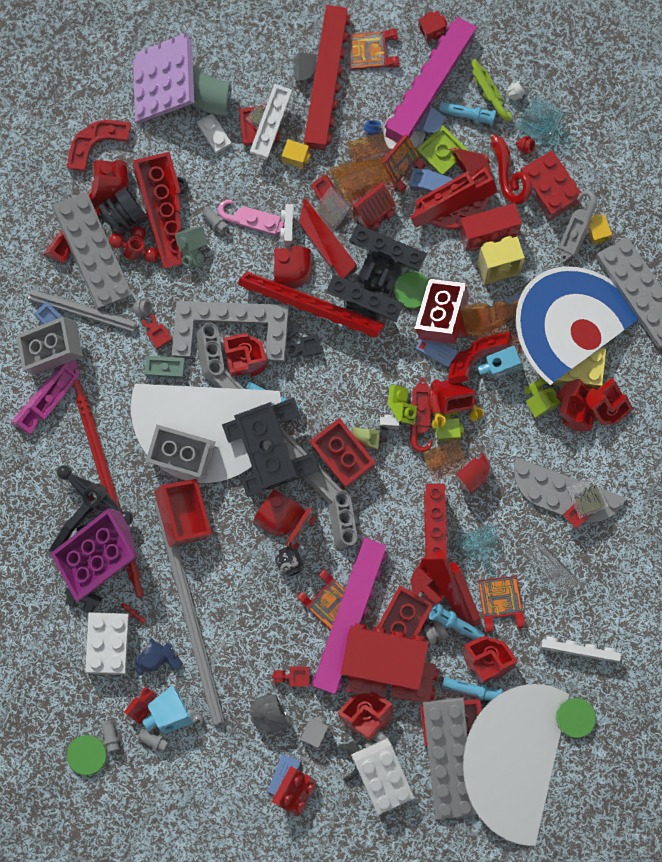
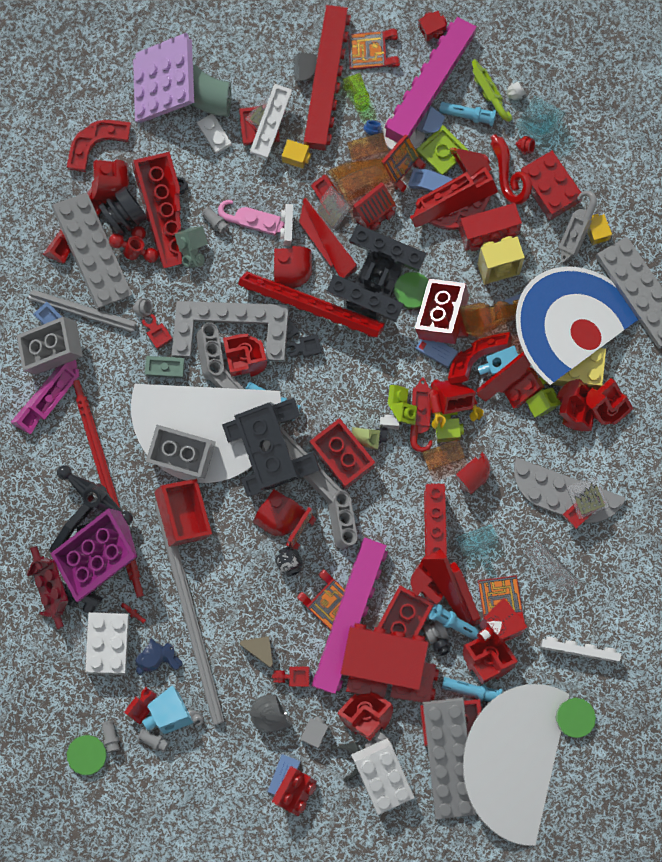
none -> dark red plate [27,546,68,629]
none -> dark tan slope [239,636,273,668]
none -> clear neon green leg [343,73,370,111]
none -> black plate [433,639,452,656]
none -> red plate [476,352,544,409]
none -> red torso [477,598,527,646]

